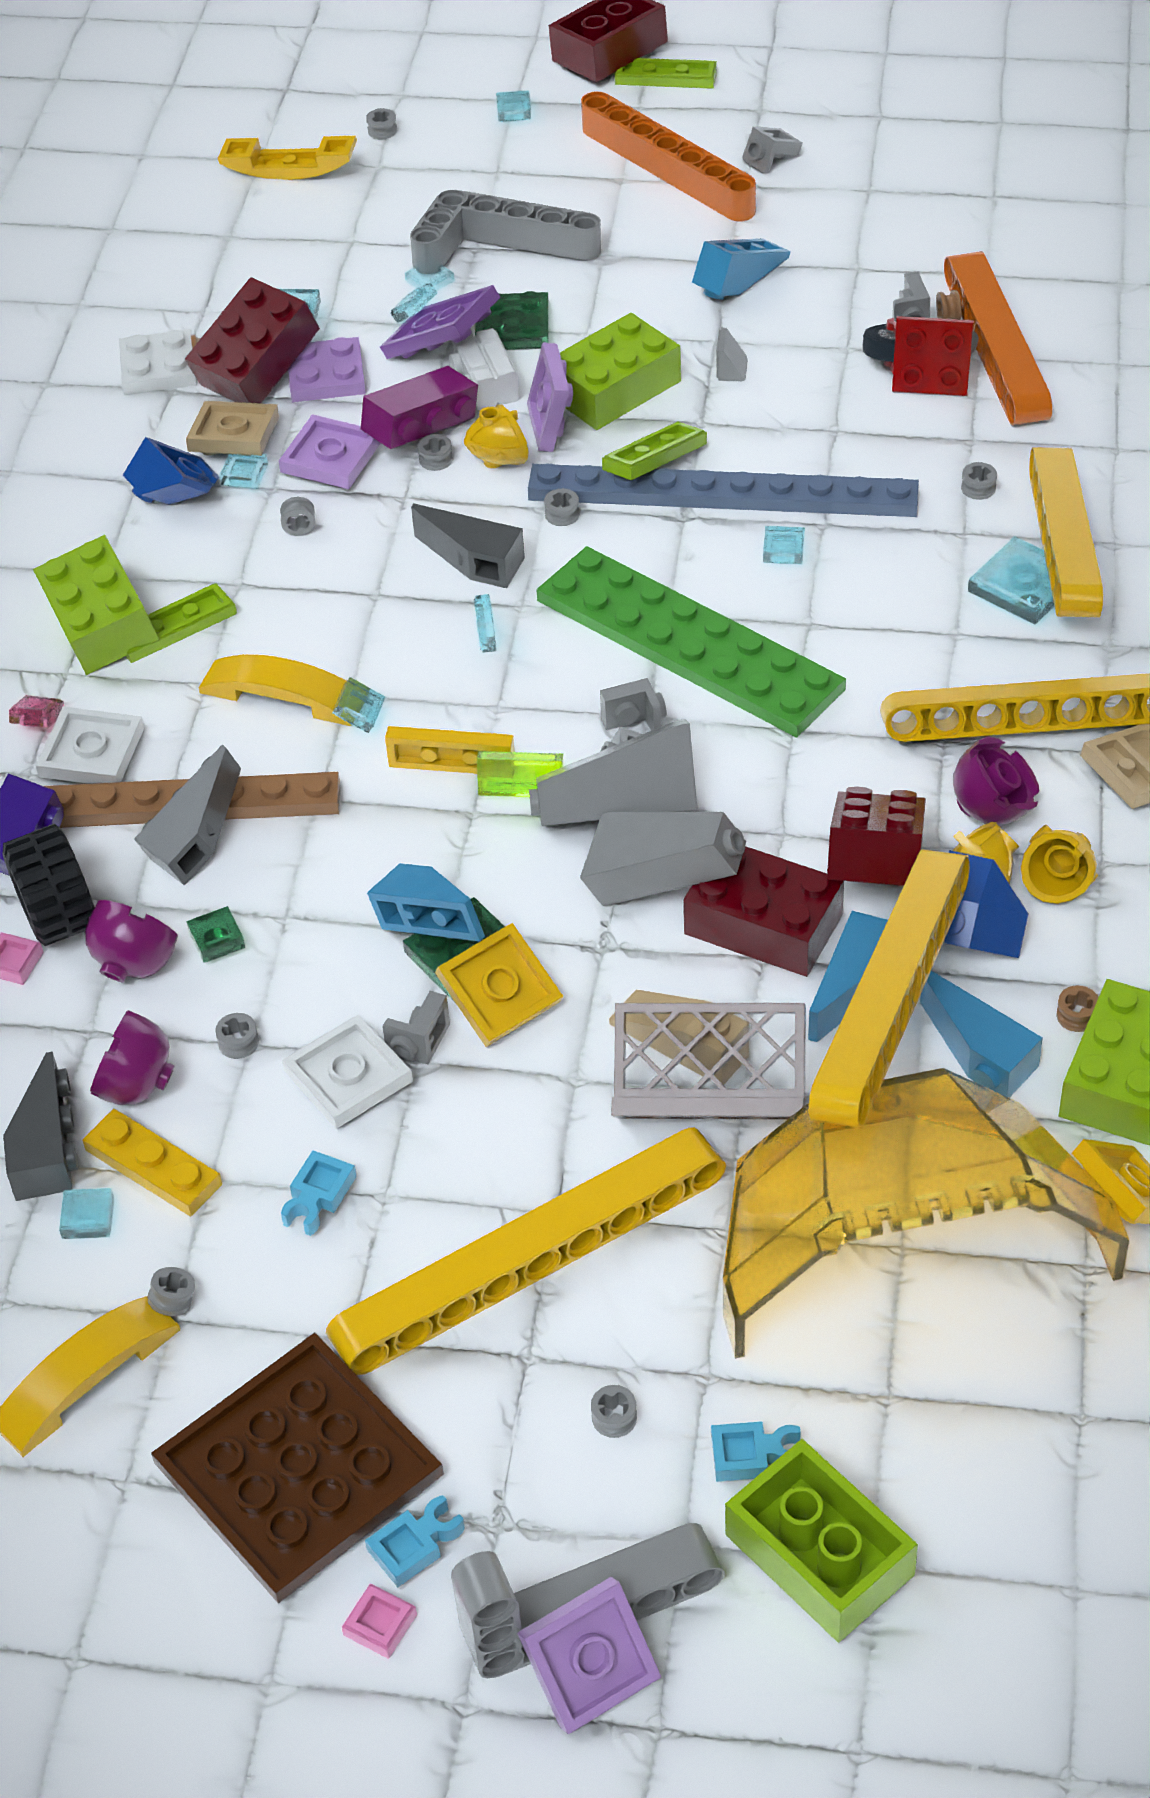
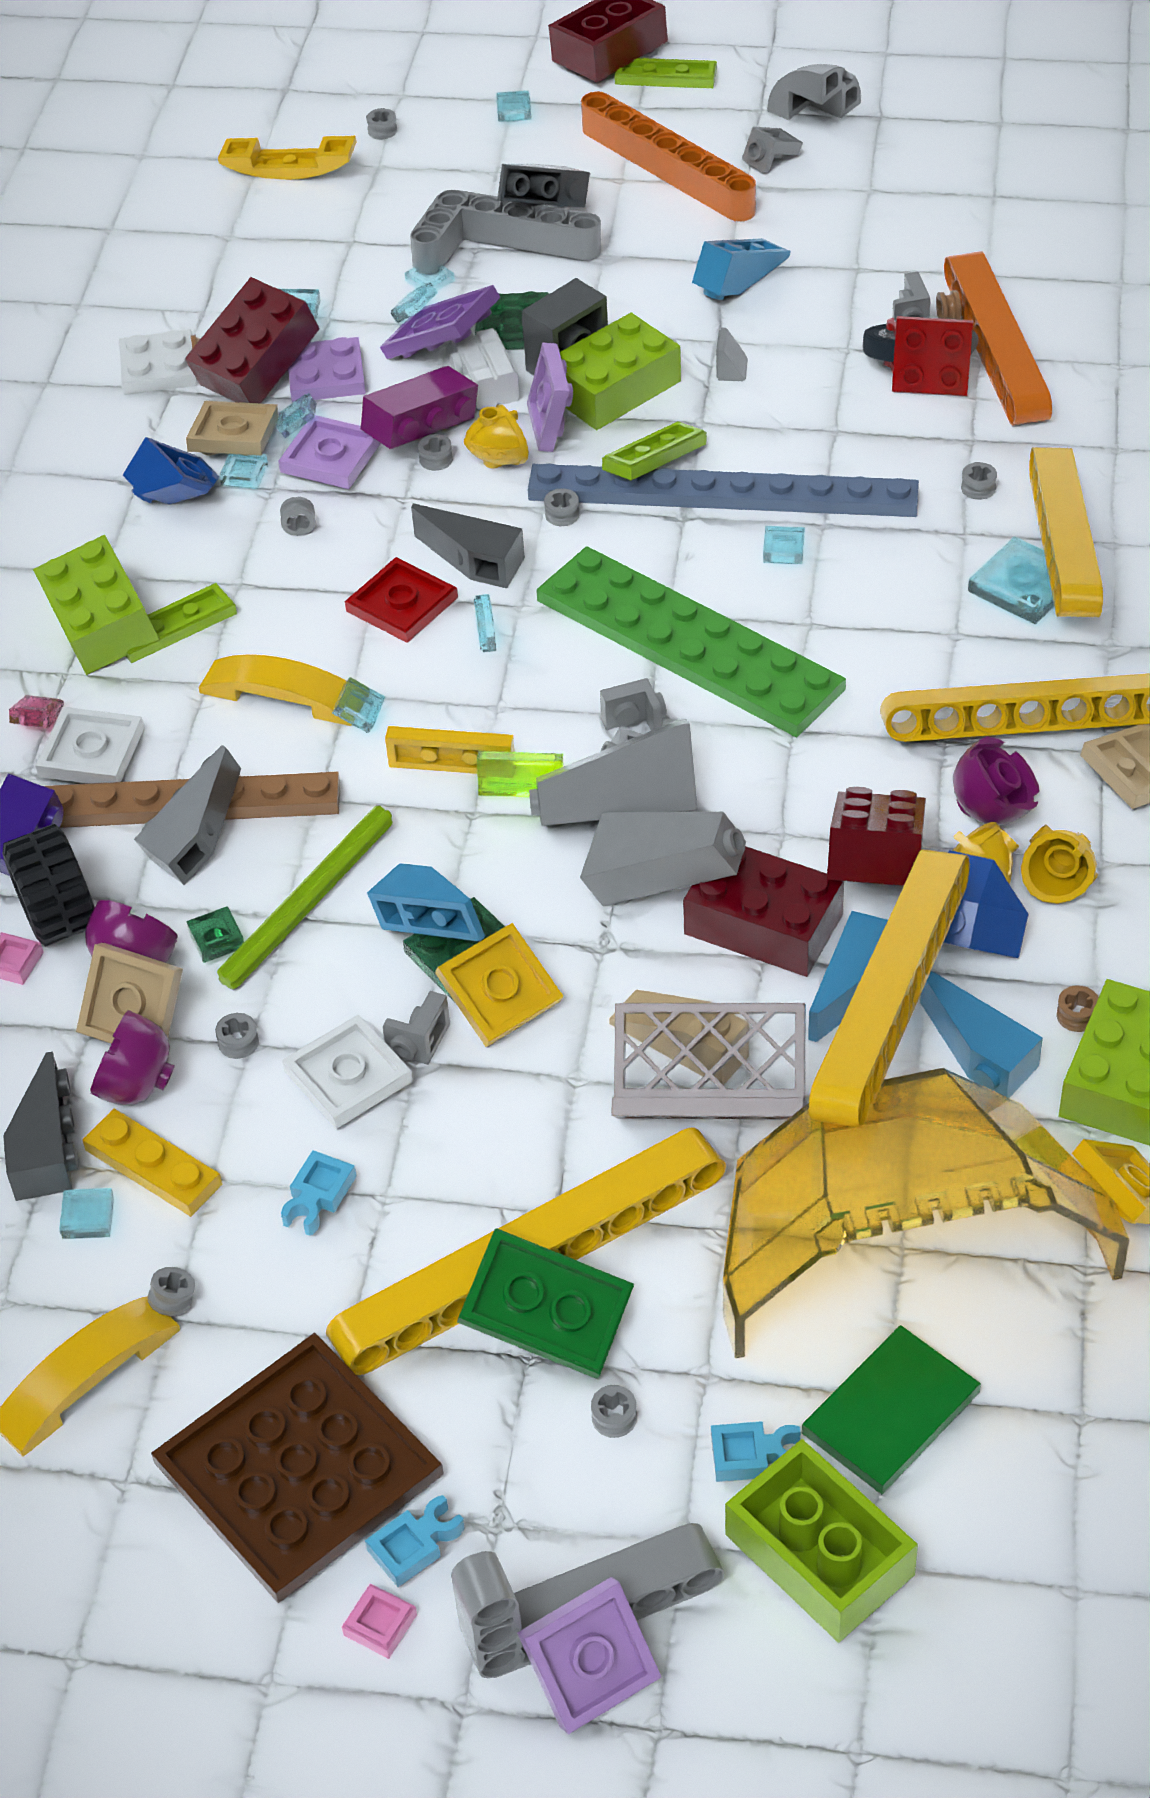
none -> tan plate [76,943,183,1044]
none -> lime axle [217,805,393,990]
none -> clear light blue tile [277,393,317,438]
none -> red tile [345,557,458,643]
none -> green tile [457,1228,635,1379]
none -> dark grey slope [497,163,590,208]
none -> dark grey brick [521,278,608,376]
none -> light grey brick [767,64,861,120]
none -> green tile [802,1325,981,1495]

